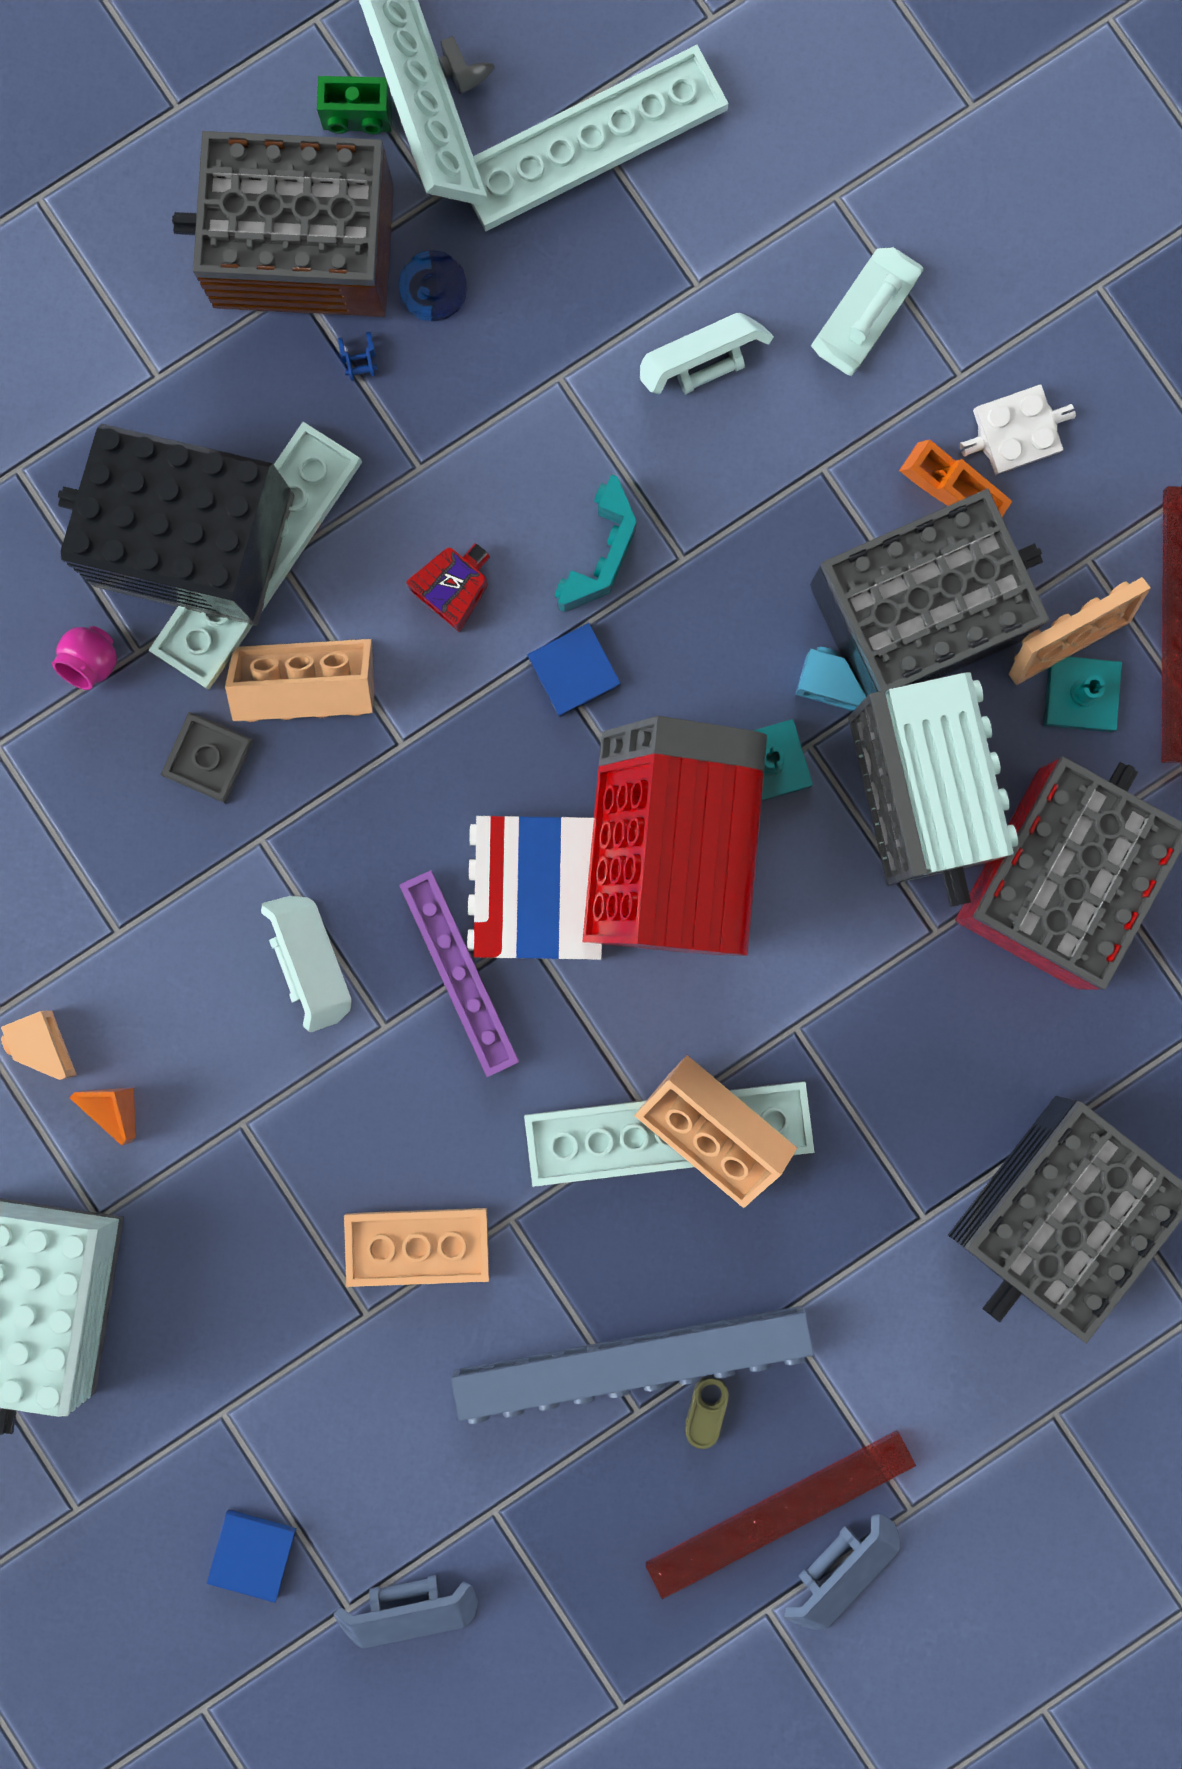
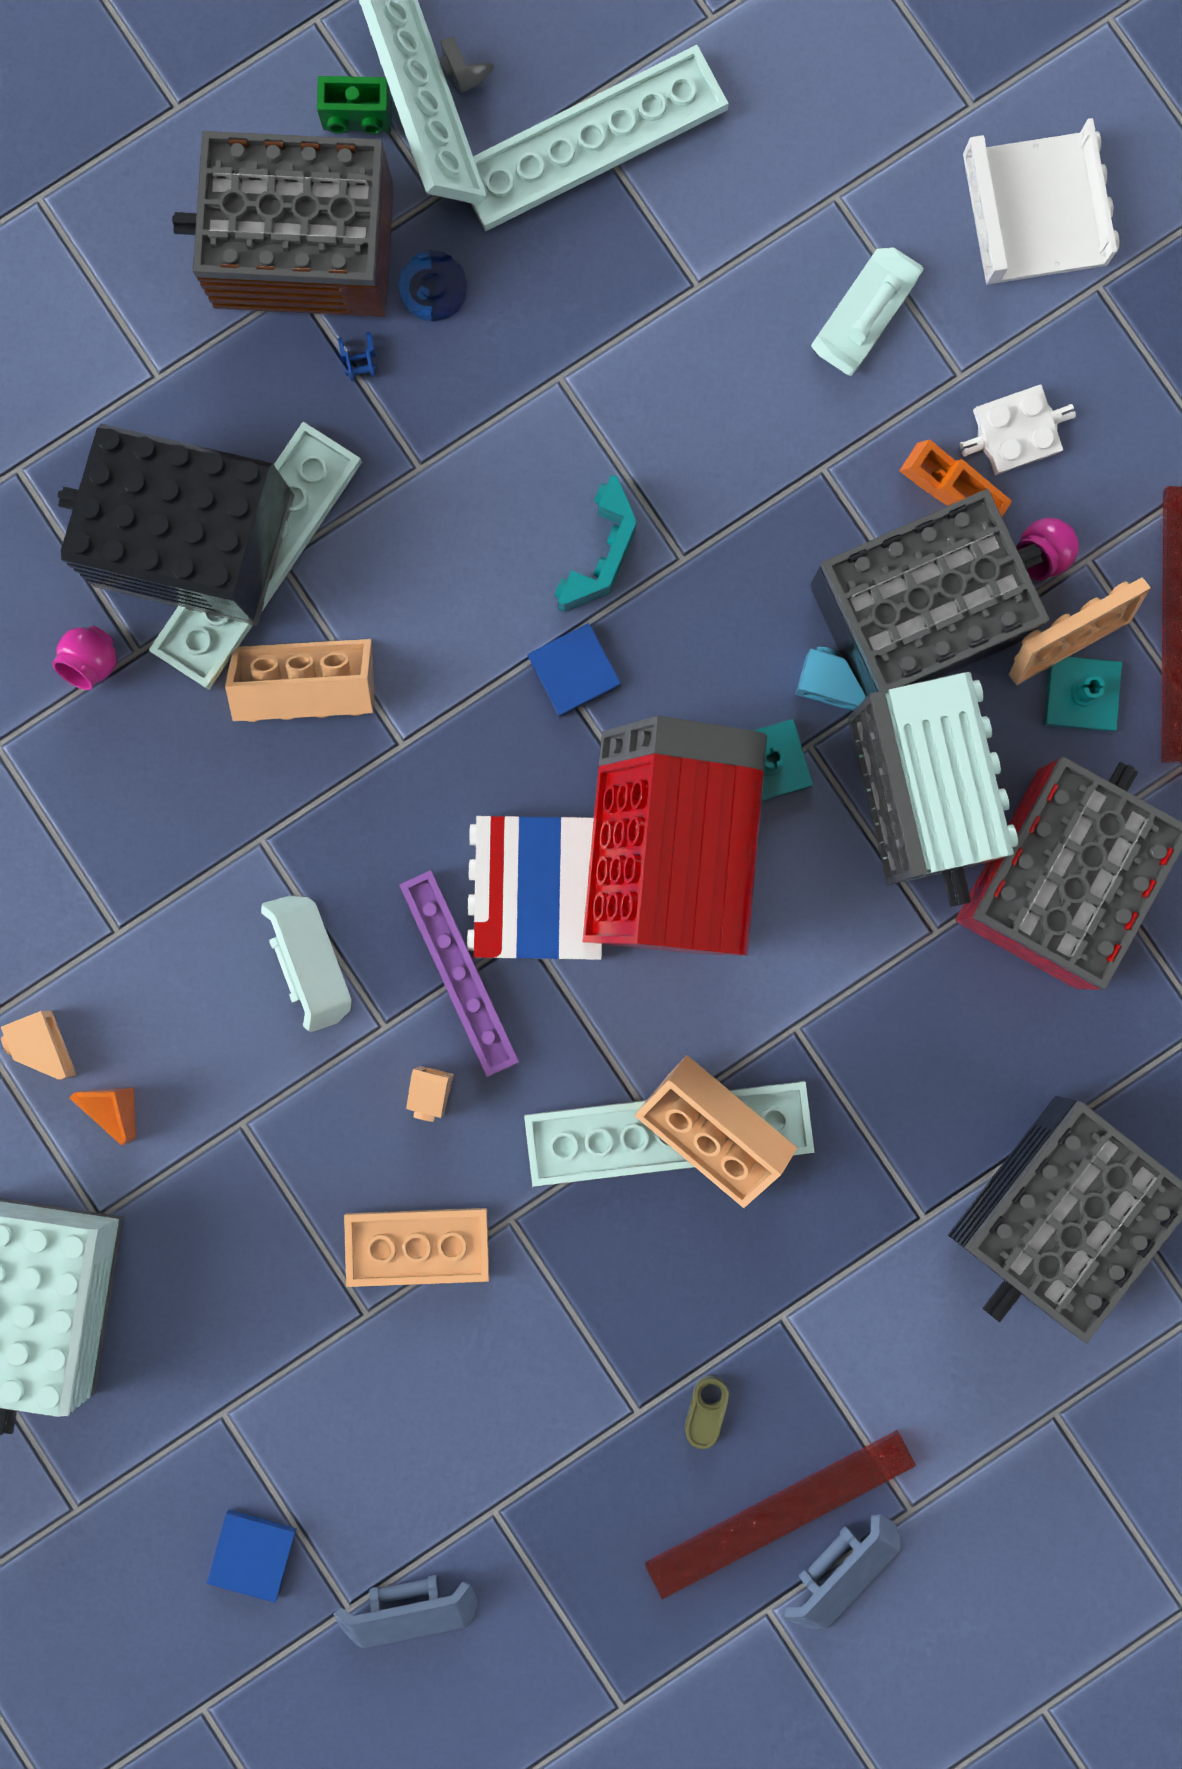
dark grey tile [160,712,254,804] -> none
torso [406,543,490,632] -> none
sand blue brick [451,1306,813,1424] -> none
light aqua piece [640,313,774,395] -> none
none -> light nougat slope [406,1066,454,1122]
none -> white panel [963,118,1119,285]
none -> dark pink piece [1016,517,1079,581]

